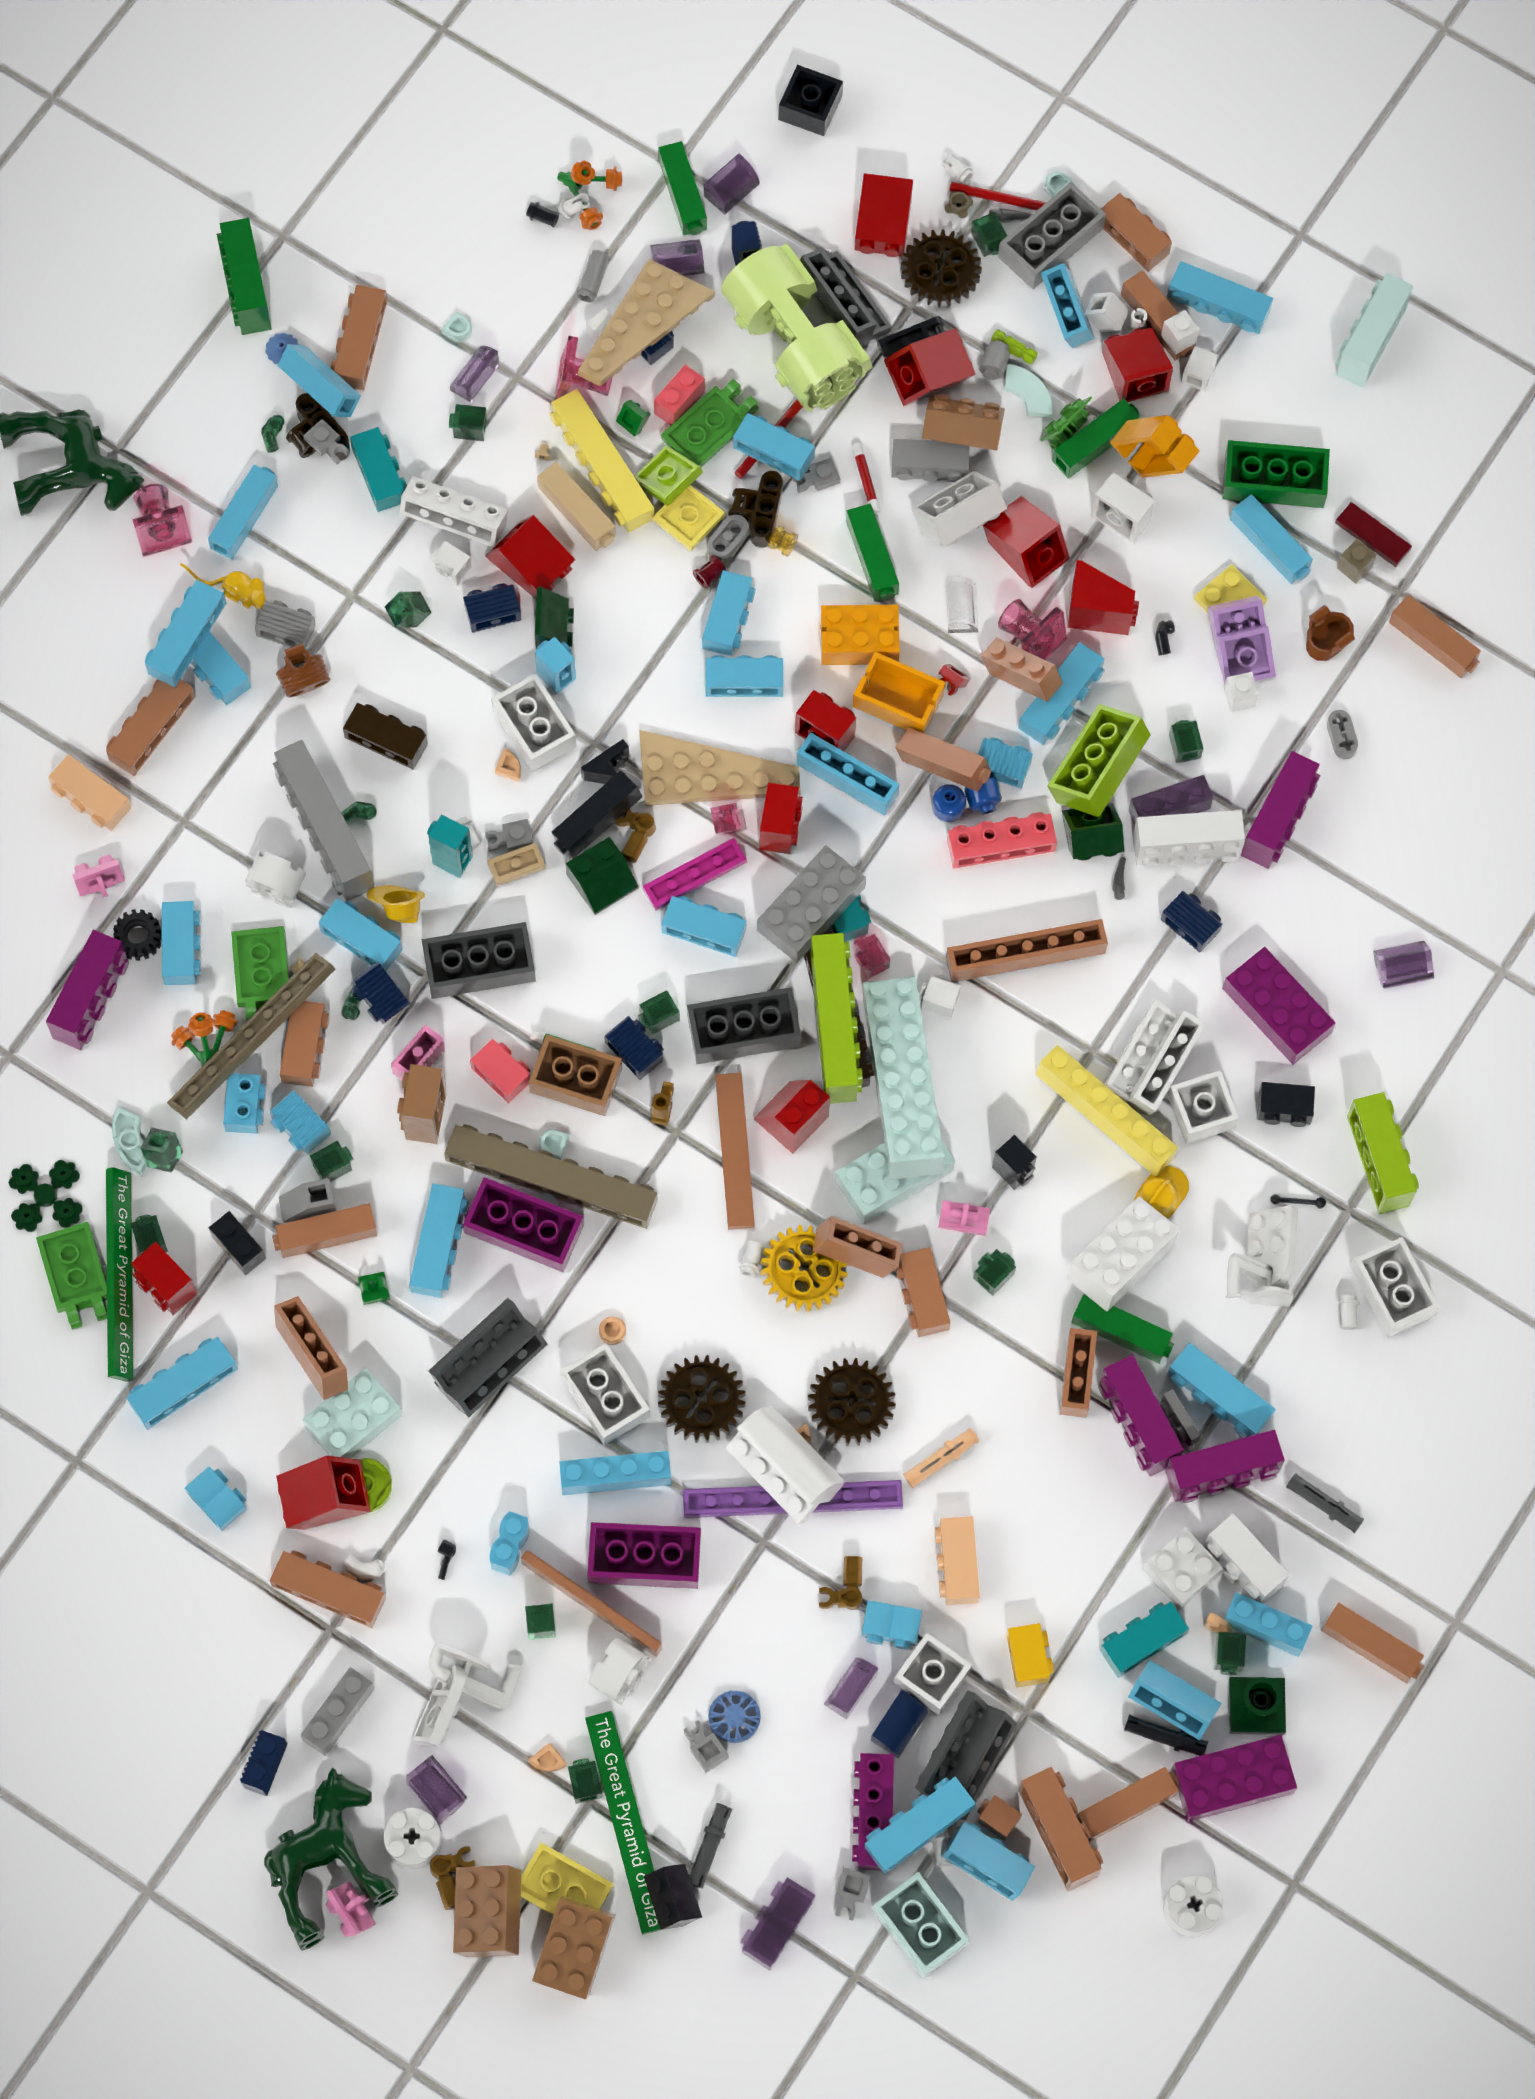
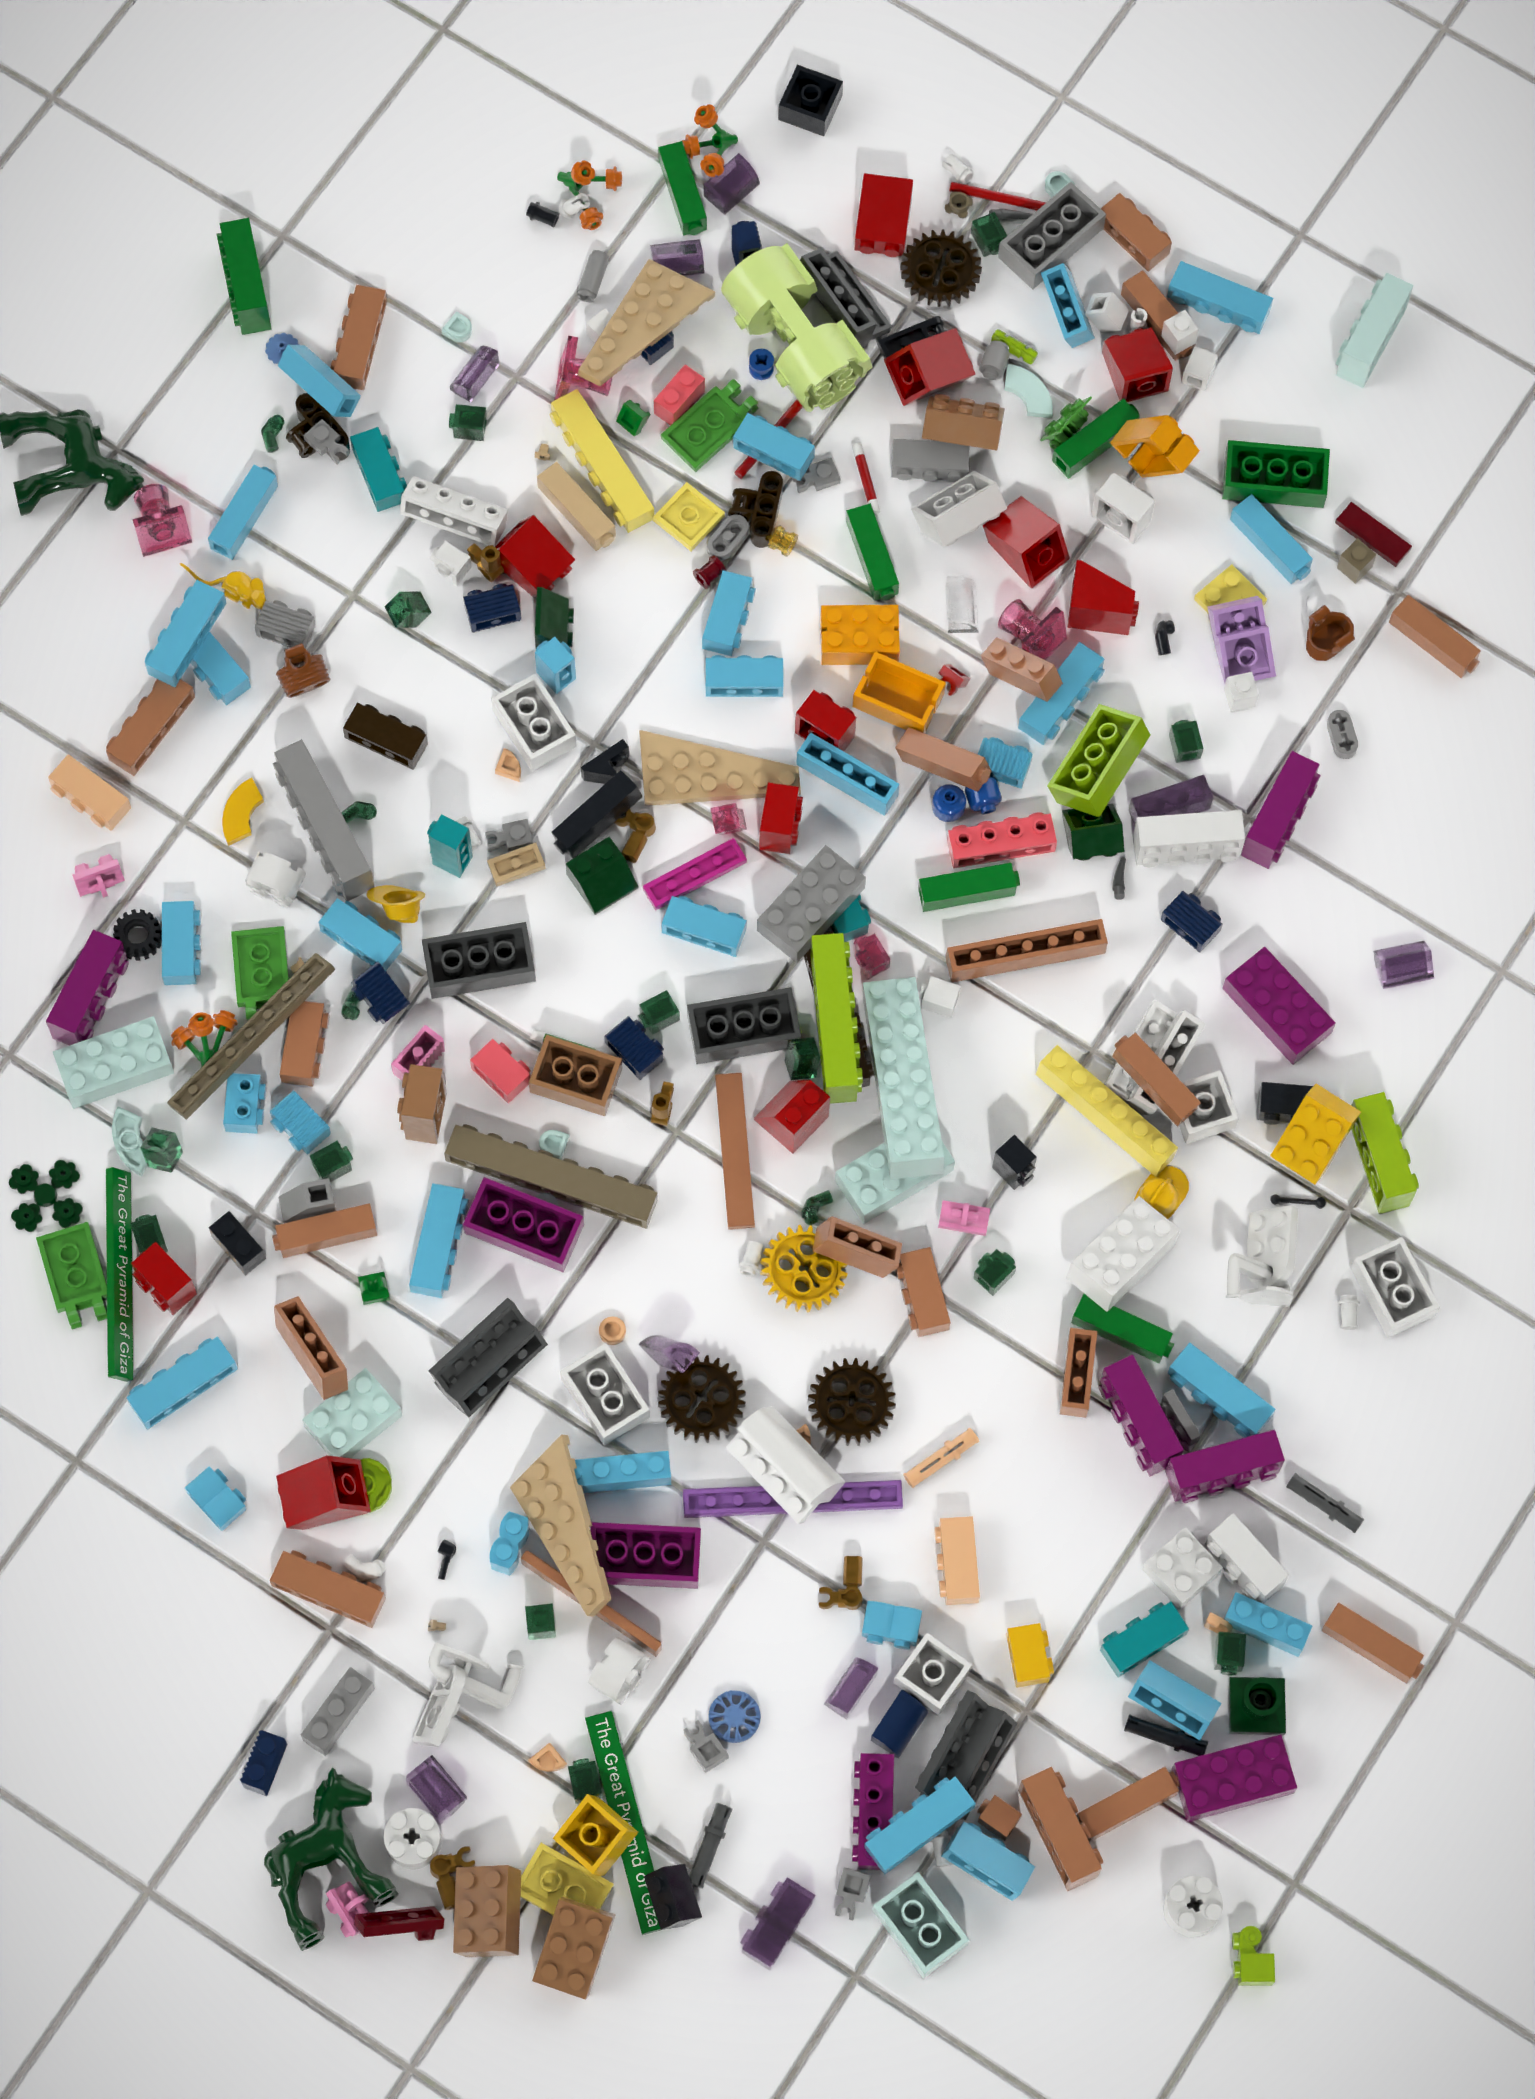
lime tile [634,445,703,506] -> none
none -> light aqua brick [53,1016,174,1109]
none -> yellow tile [222,777,264,846]
none -> dark red hinge [354,1906,445,1941]
none -> tan piece [428,1620,446,1632]
none -> pearl gold bar [467,543,504,582]
none -> tan wing [510,1434,611,1617]
none -> yellow brick [553,1794,638,1876]
none -> clear purple brick [638,1335,700,1373]
none -> orange plant [682,104,738,177]
none -> blue wheel [749,348,774,380]
none -> clear green brick [784,1037,821,1081]
none -> clear green arm [801,1190,833,1225]
none -> green brick [918,863,1020,912]
none -> nougat brick [1112,1032,1201,1127]
none -> lime brick [1232,1926,1275,1986]
none -> yellow brick [1270,1083,1361,1185]

